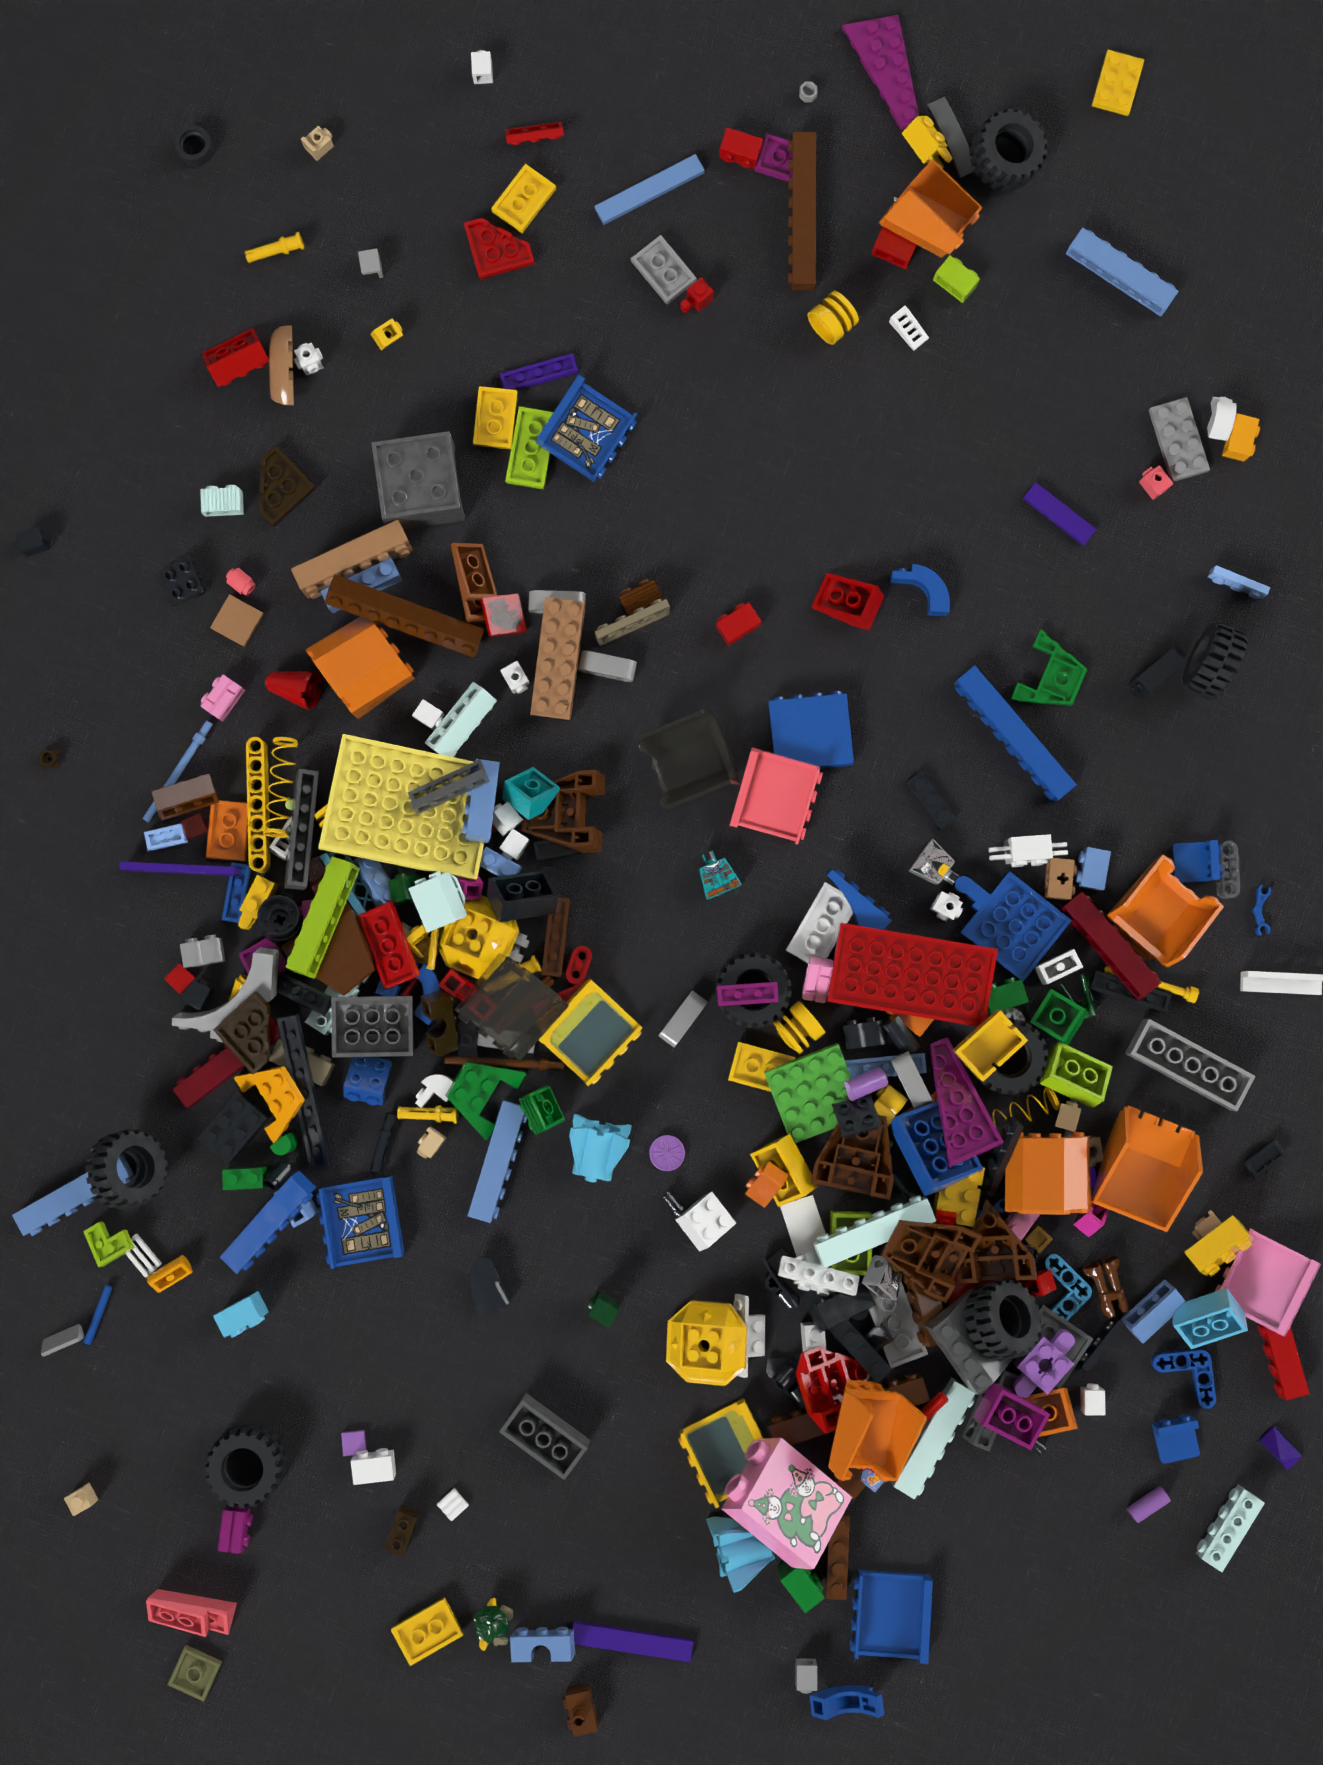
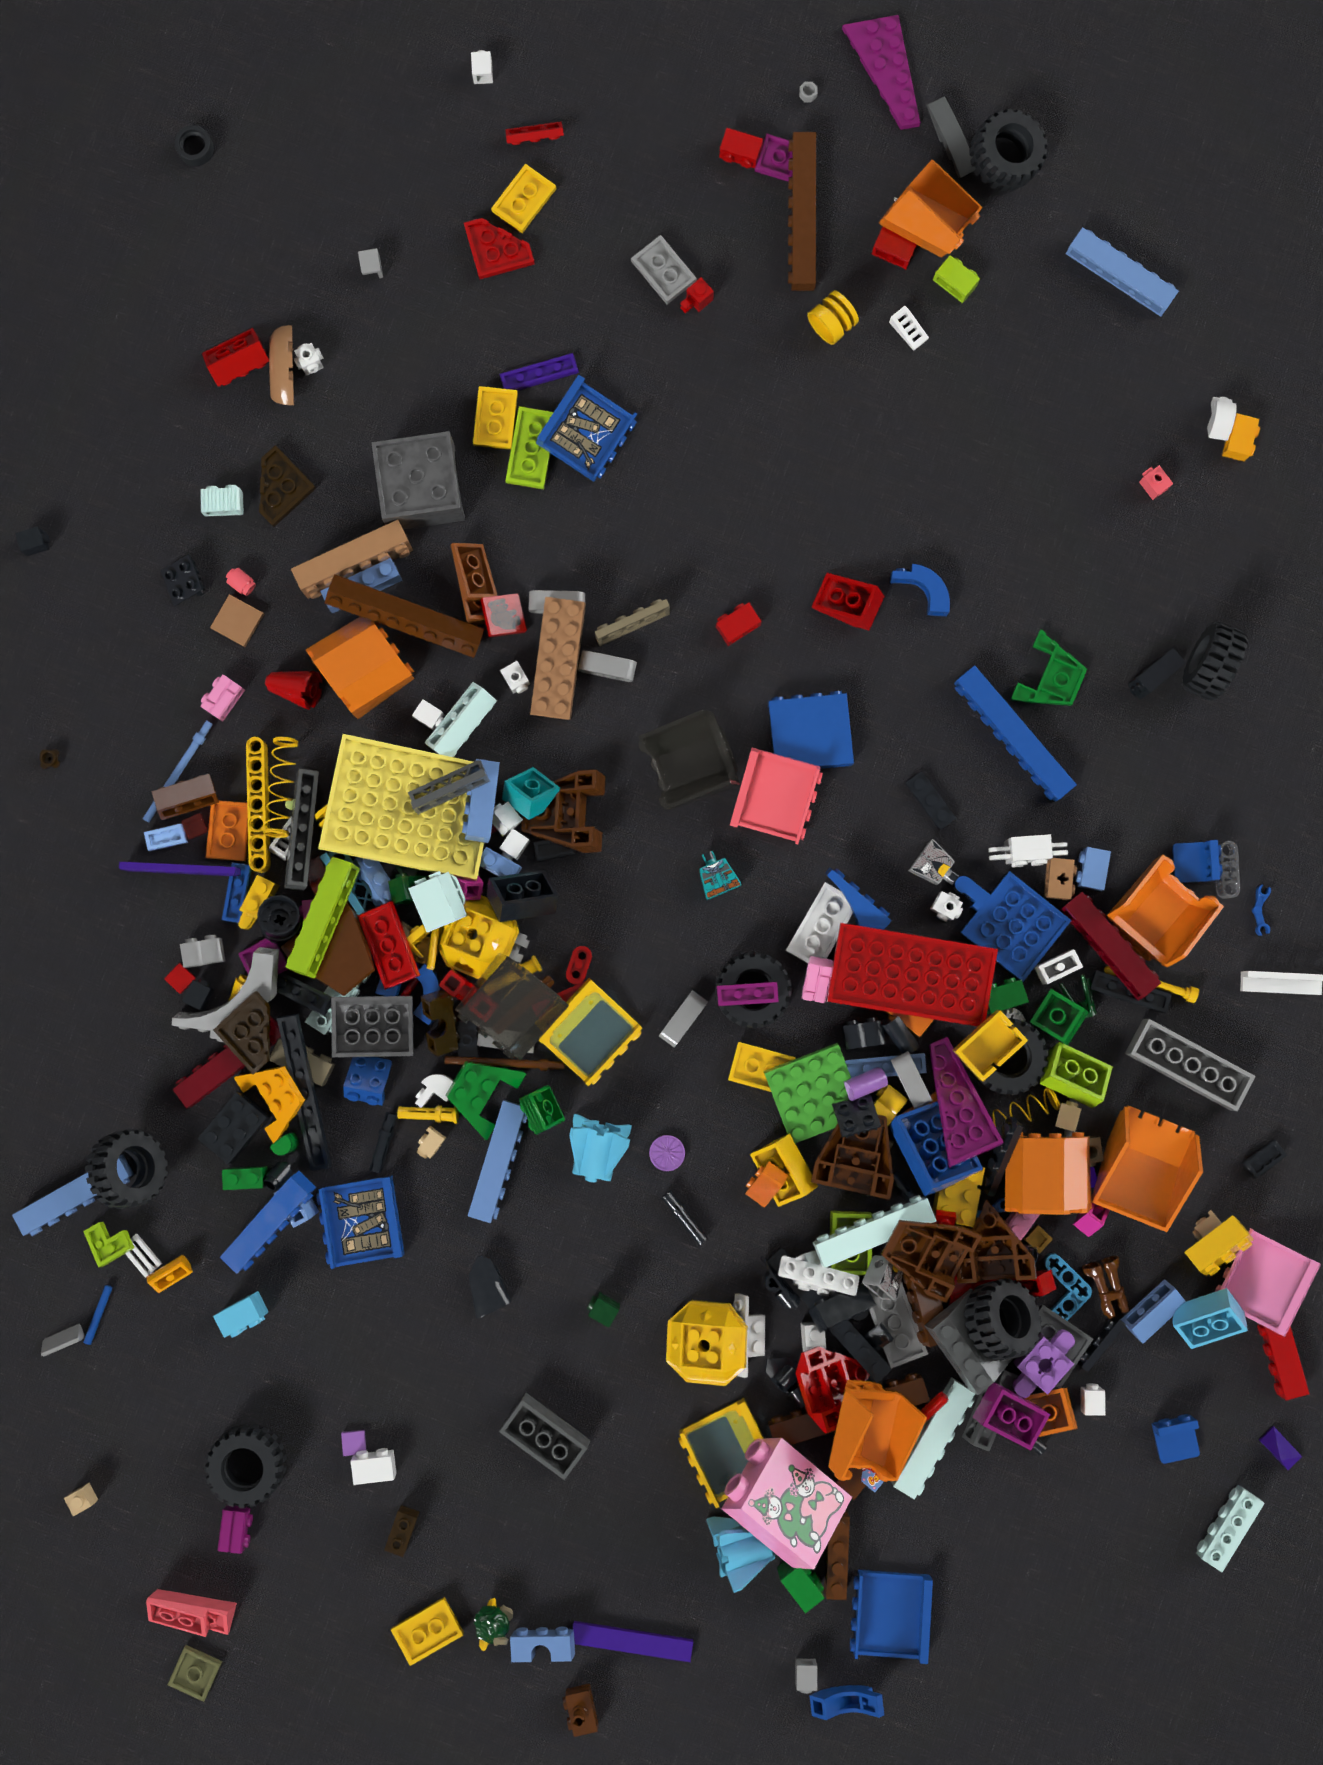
yellow pin [245,232,305,263] -> none
tan brick [301,126,334,161] -> none
yellow brick [371,318,403,351] -> none
white piece [437,1488,469,1521] -> none
reddish brown plate [542,898,570,977] -> none
medium blue tile [594,154,704,225] -> none
reddish brown brick [619,579,664,617] -> none
white brick [675,1191,736,1252] -> none
yellow wheel [773,1001,825,1054] -> none
white sticker [780,1195,826,1257] -> none
yellow hinge [902,116,952,169] -> none
dark purple tile [1023,482,1097,546] -> none
yellow plate [1091,50,1144,116] -> none
medium lavender brick [1127,1486,1171,1523] -> none
light grey plate [1148,397,1210,482] -> none
blue beam [1151,1348,1216,1409] -> none
light blue plate [1208,566,1270,599] -> none

